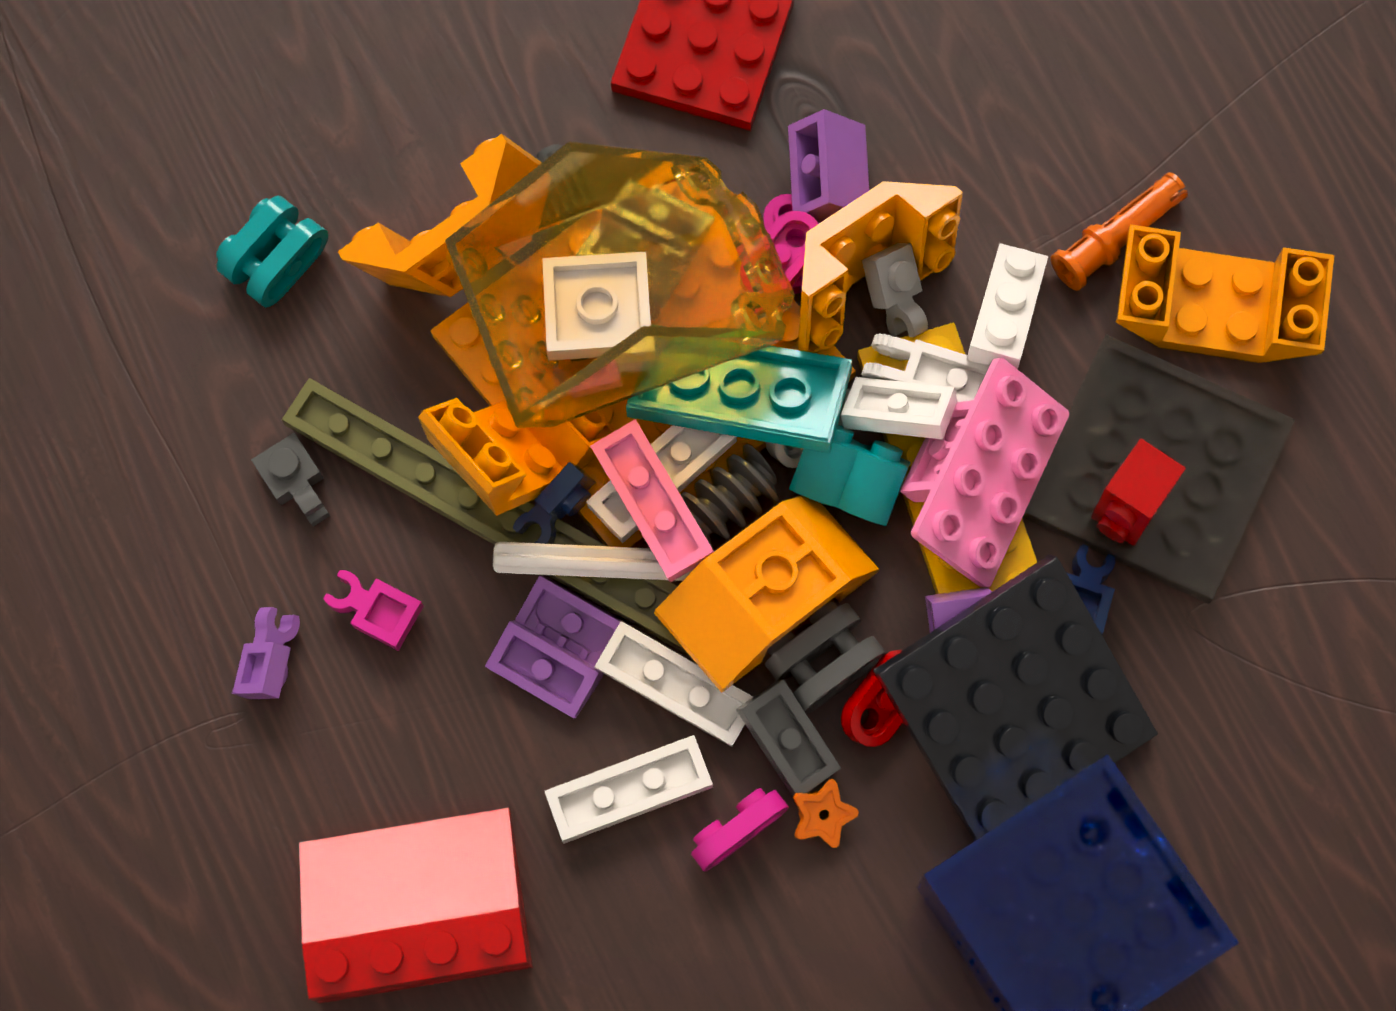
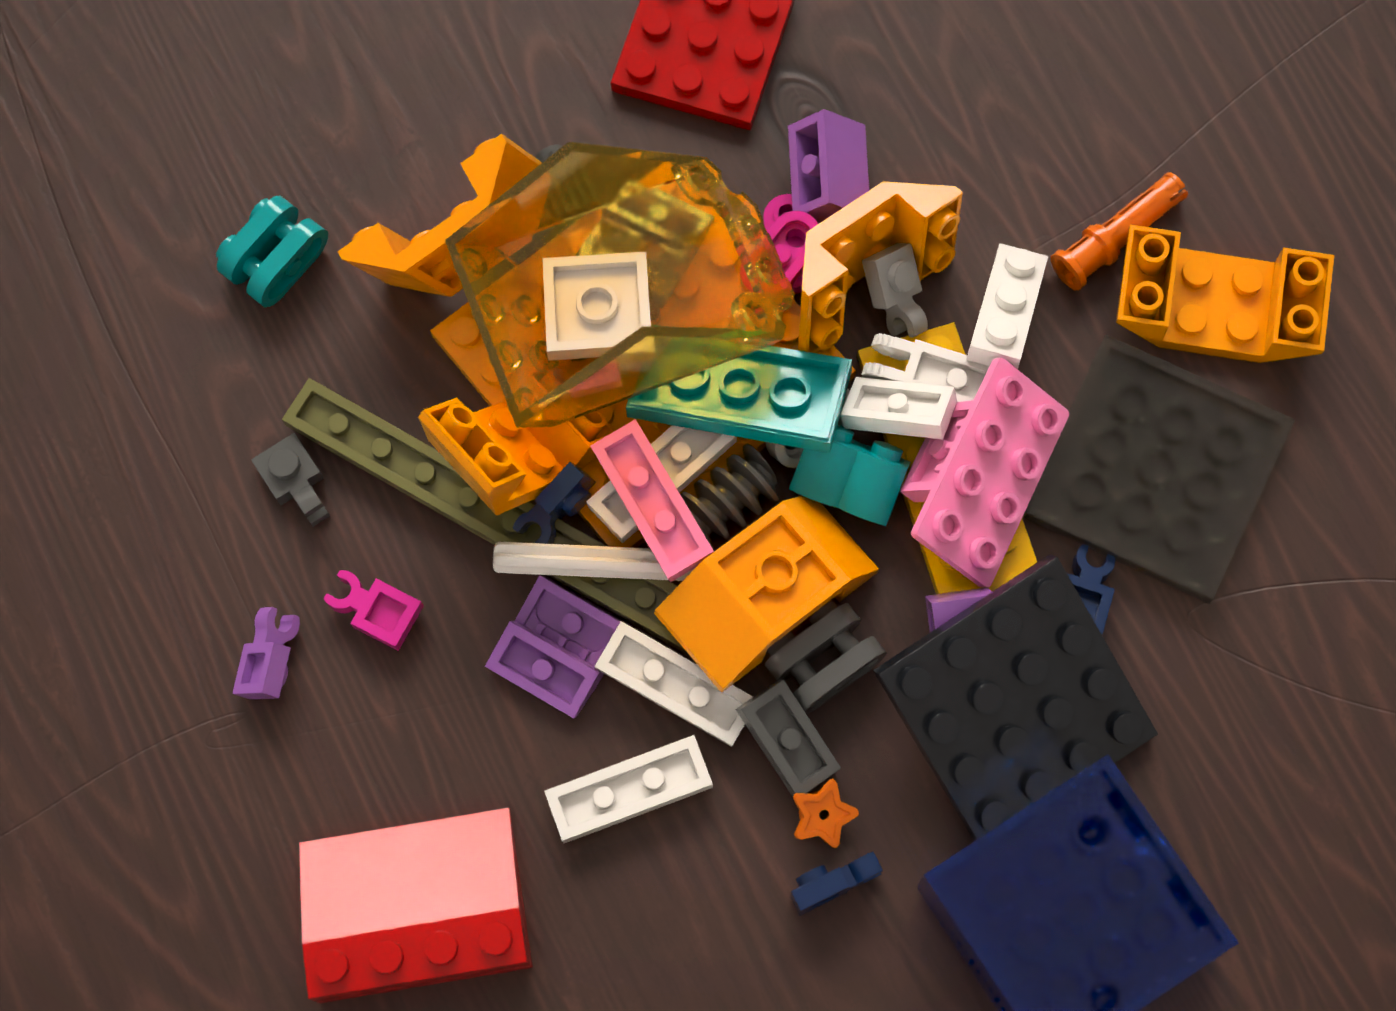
dark pink plate [691,788,789,872] -> none
red plate [841,650,903,747] -> none
red brick [1091,438,1186,546] -> none
none -> dark blue plate [790,851,883,916]

